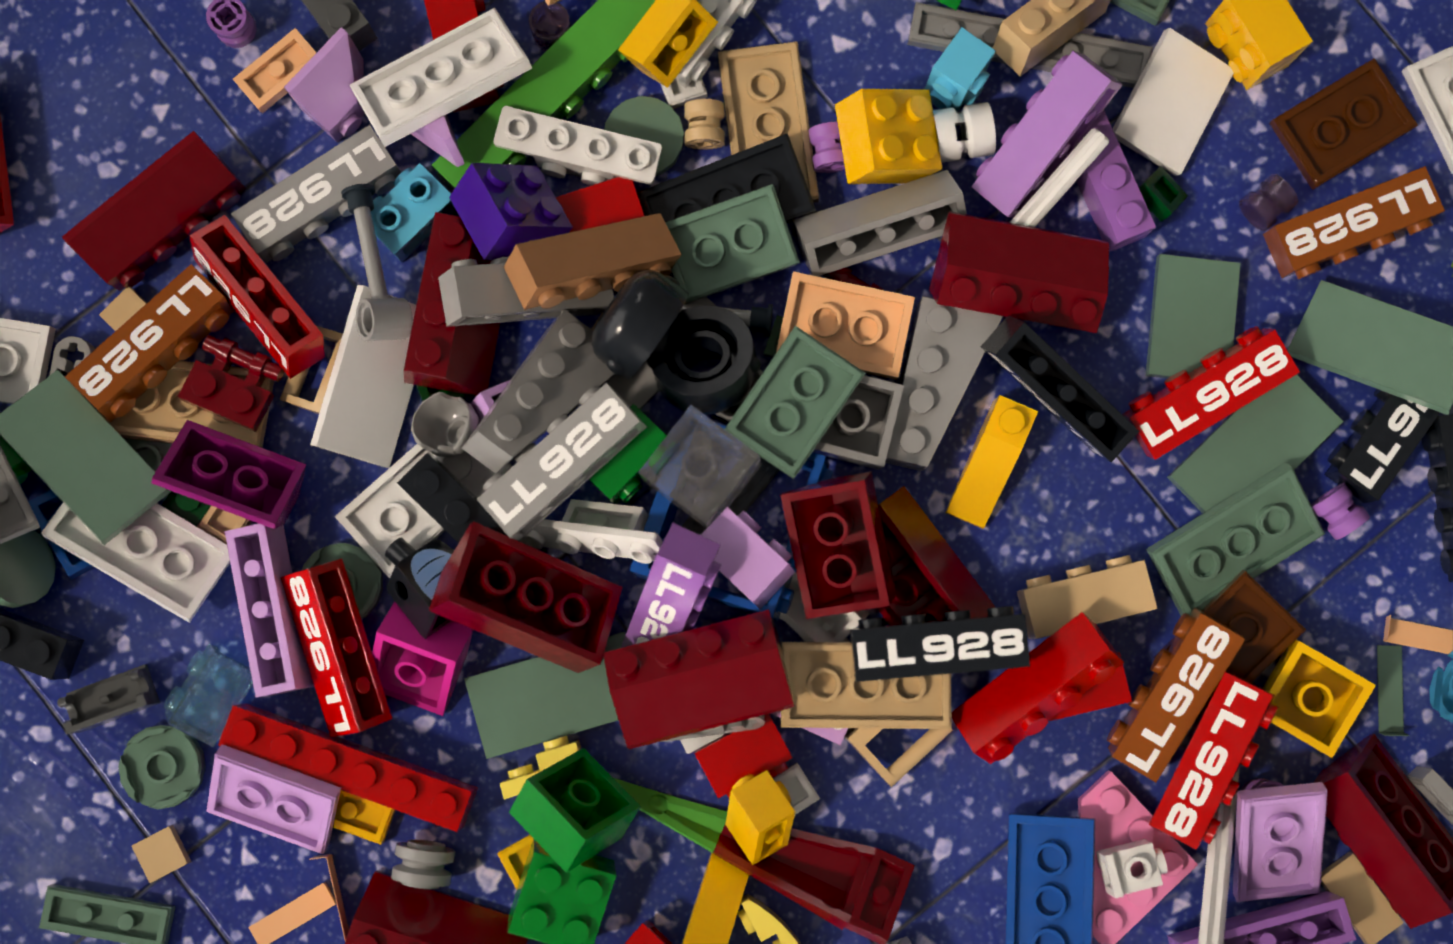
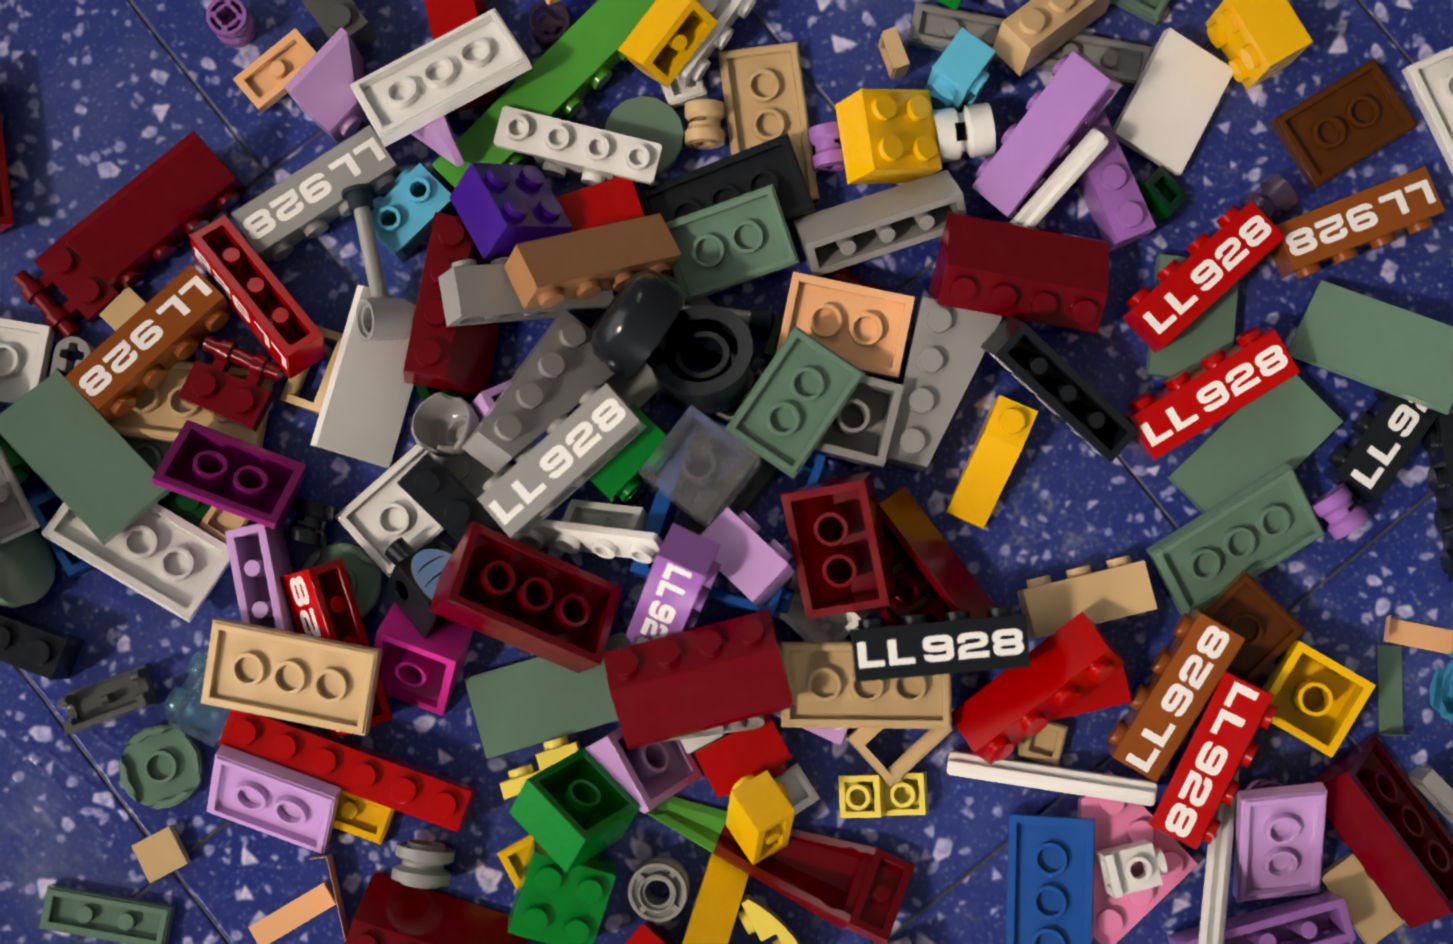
none -> dark red plate [13,237,121,338]
none -> tan tile [201,618,382,736]
none -> black wheel [285,497,336,548]
none -> lavender slope [584,727,702,814]
none -> light grey wheel [628,856,690,922]
none -> light yellow slope [838,771,929,818]
none -> tan tile [878,26,910,80]
none -> white axle [947,751,1157,806]
none -> tan tile [1016,721,1068,767]
none -> red brick [1122,201,1285,353]

